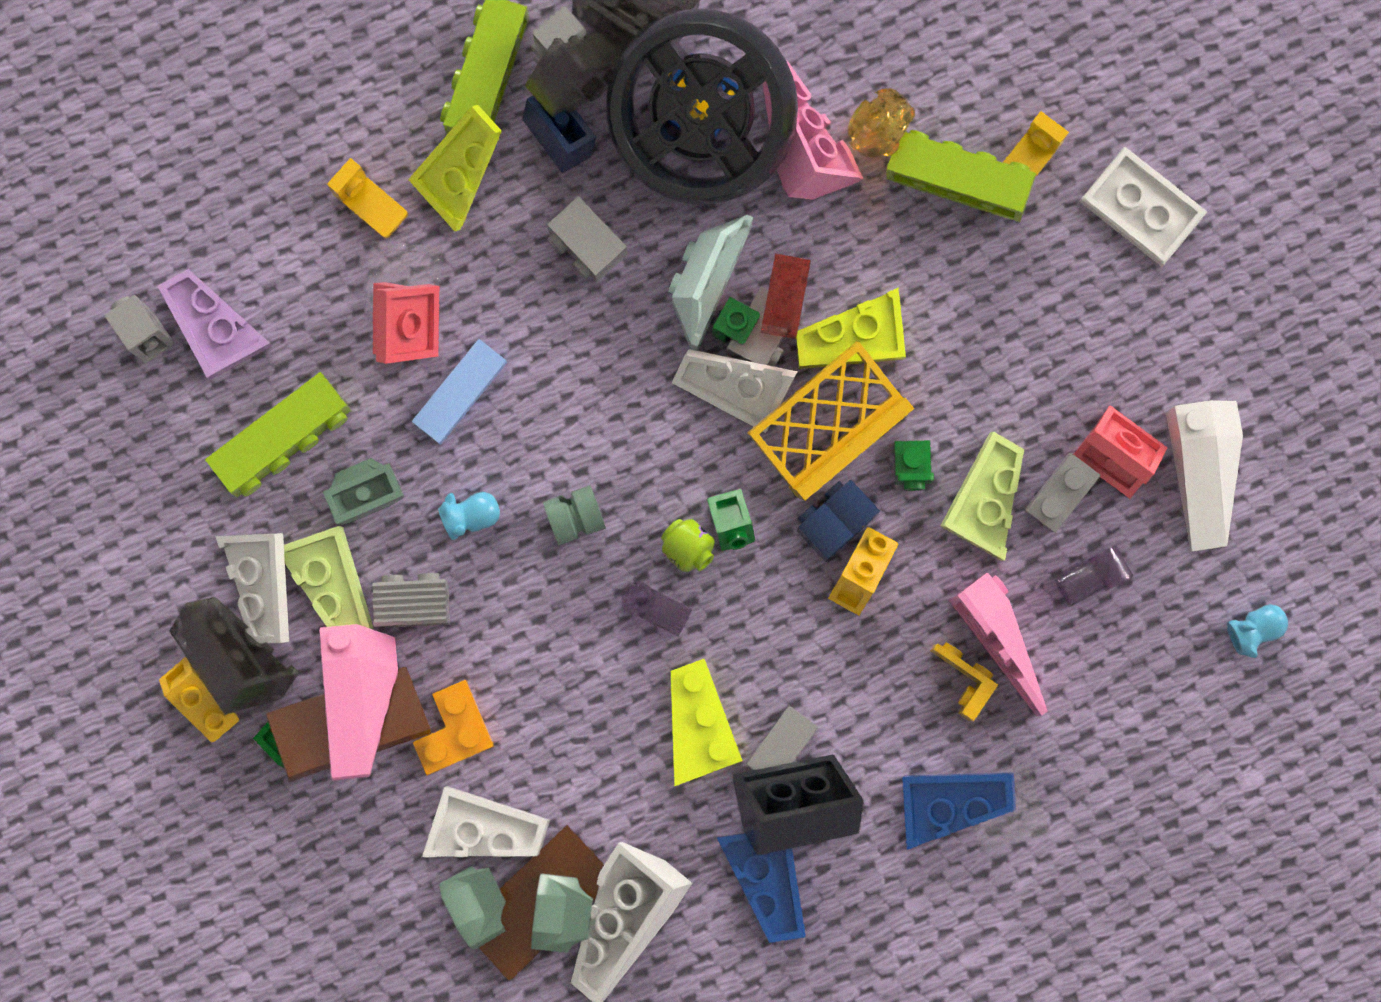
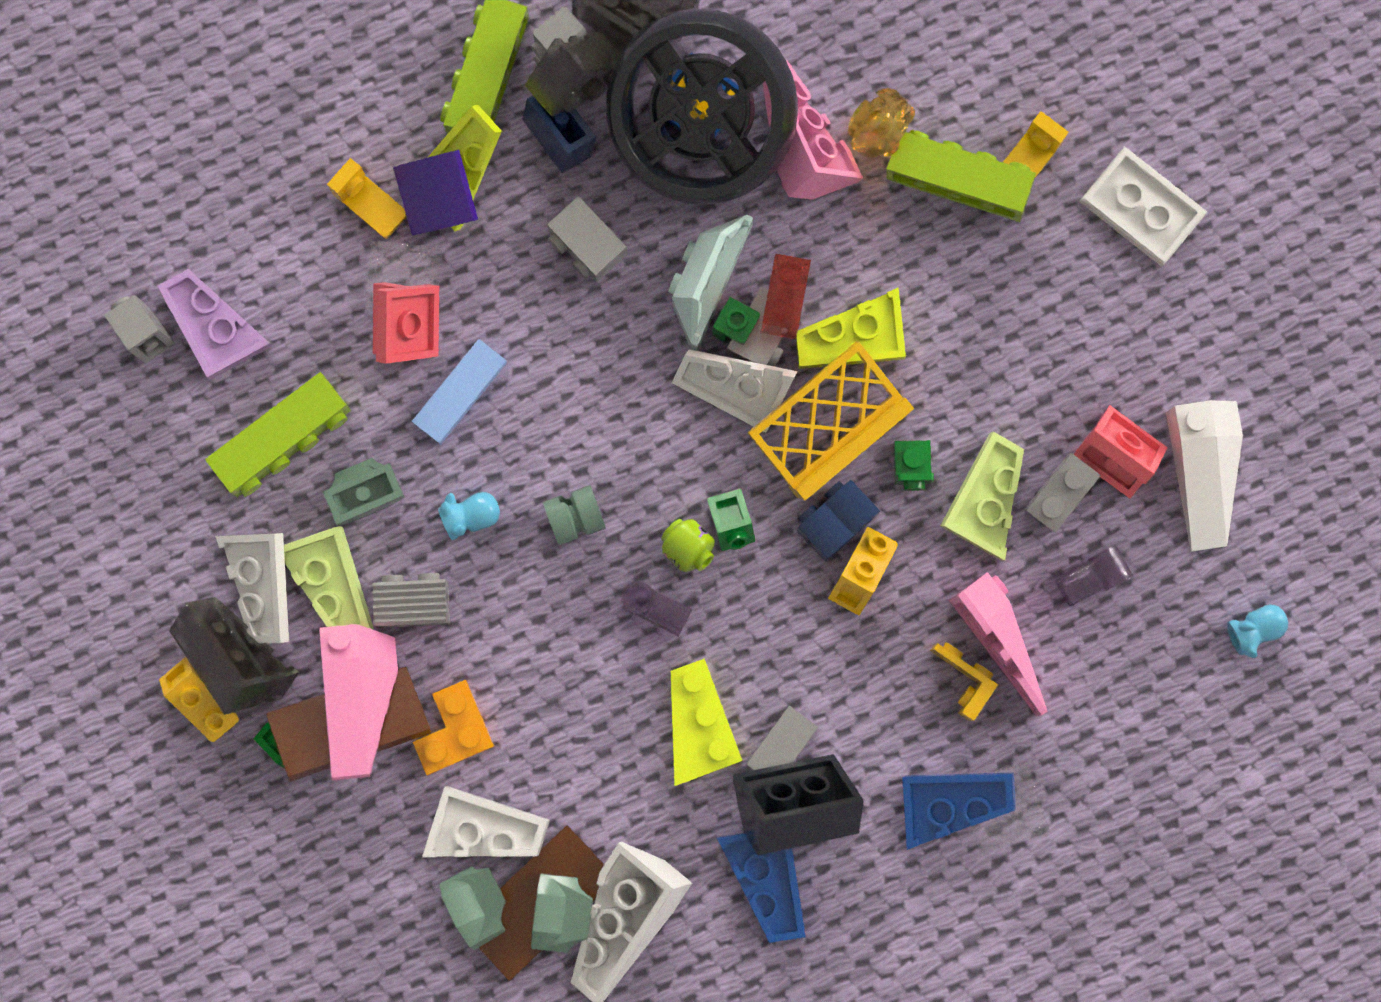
none -> dark purple slope [393,150,478,236]

